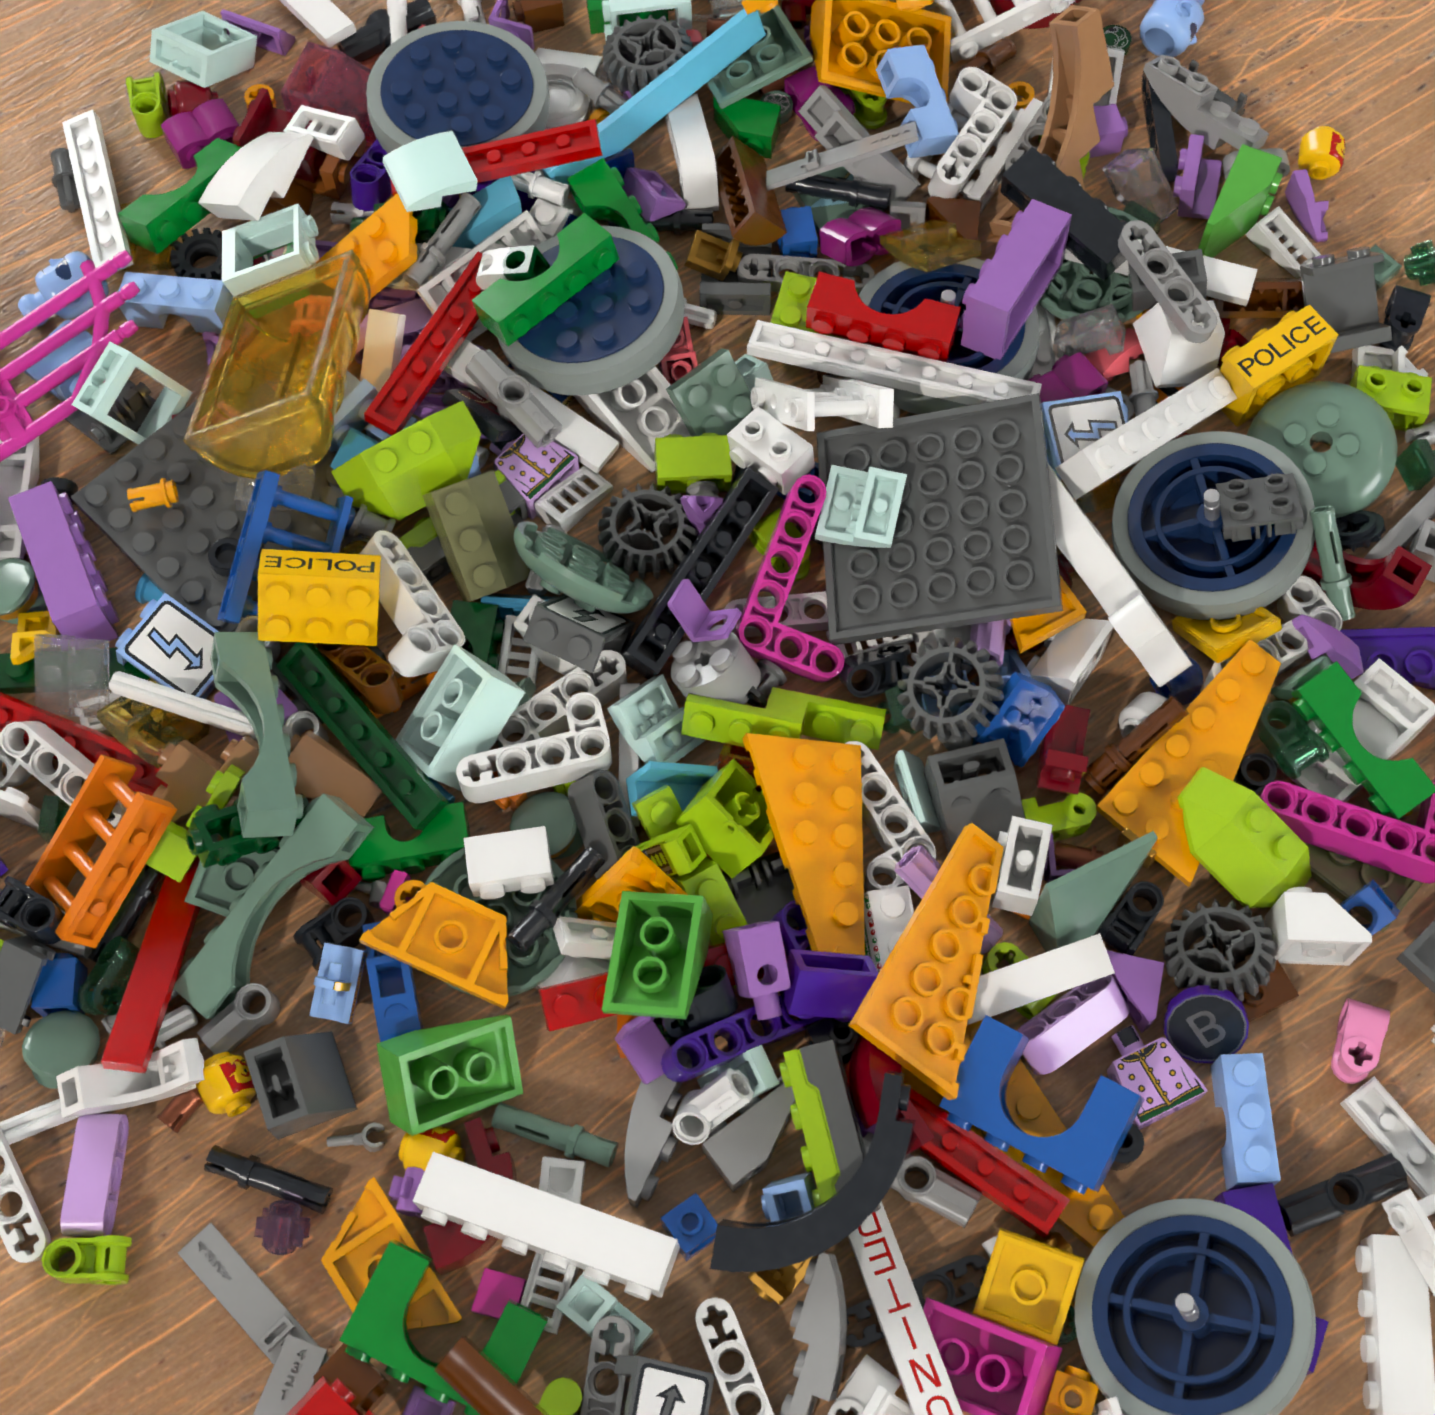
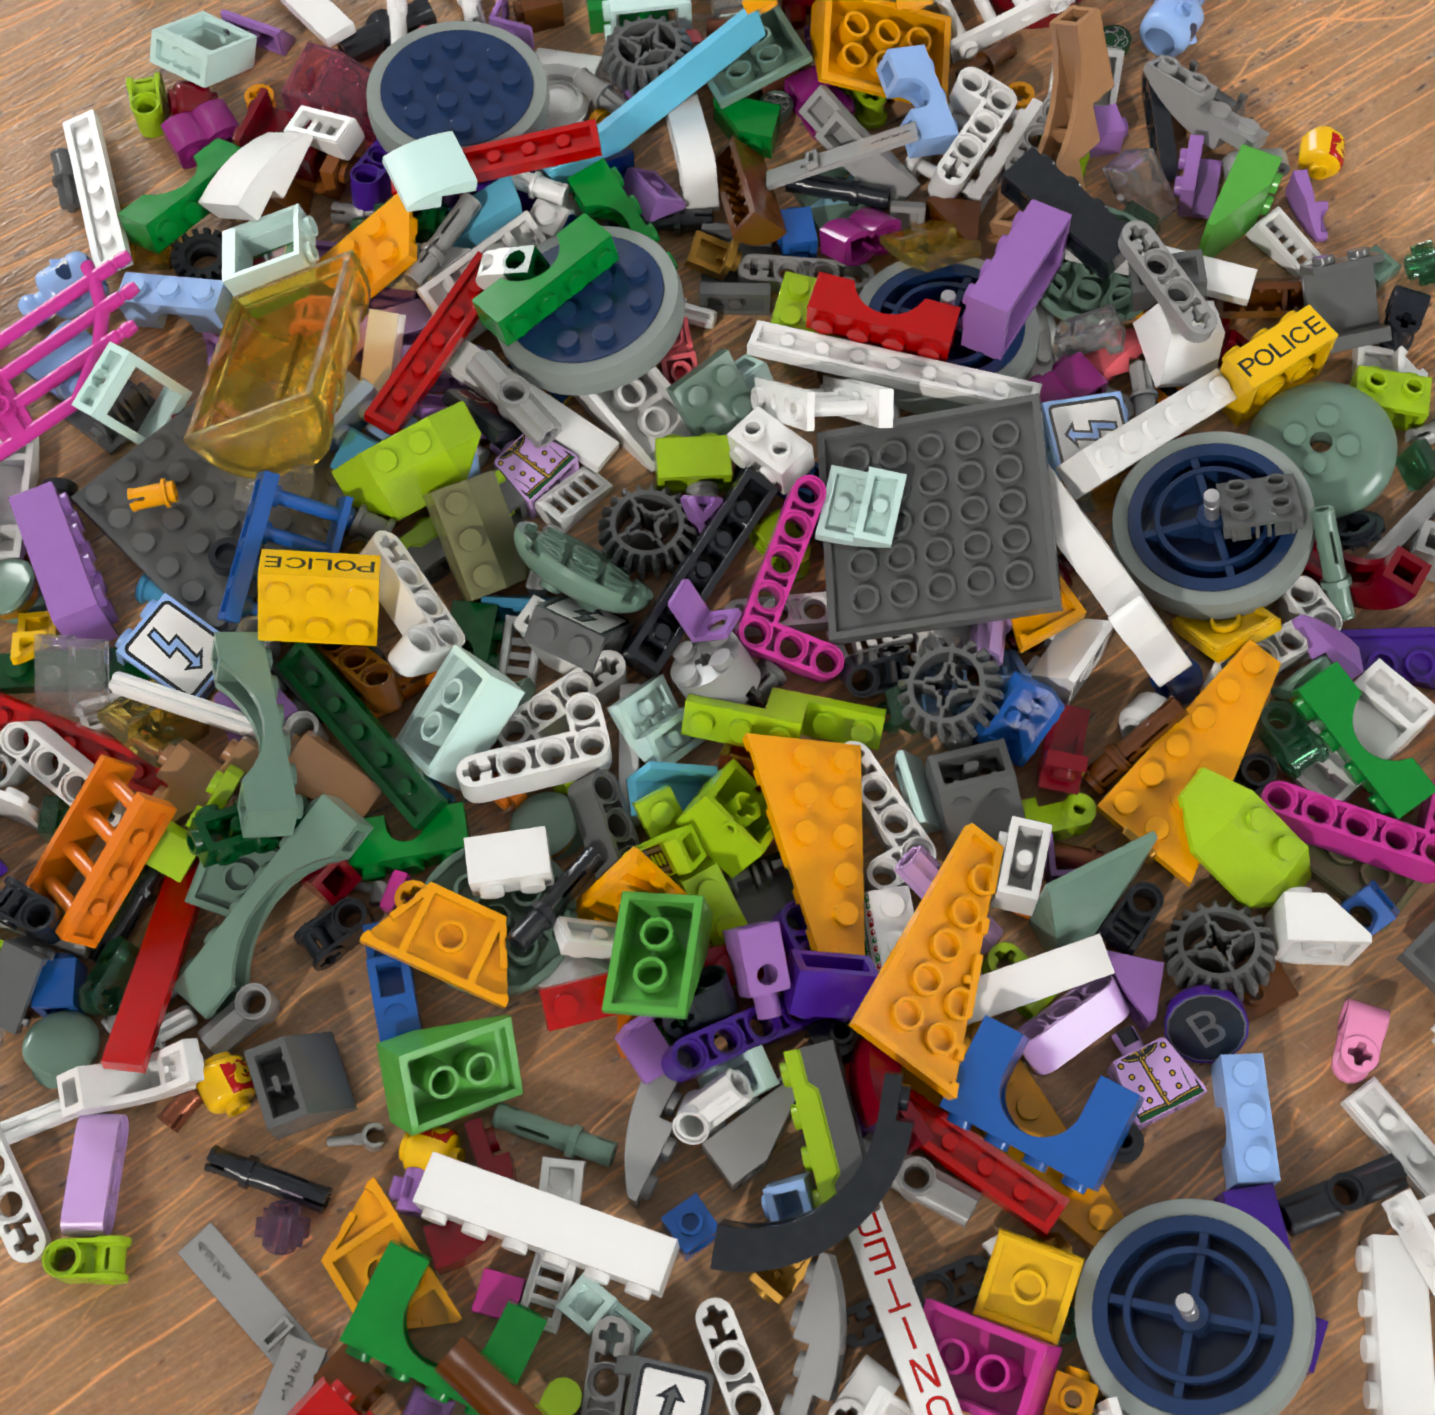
light blue hips [309,943,367,1024] -> none

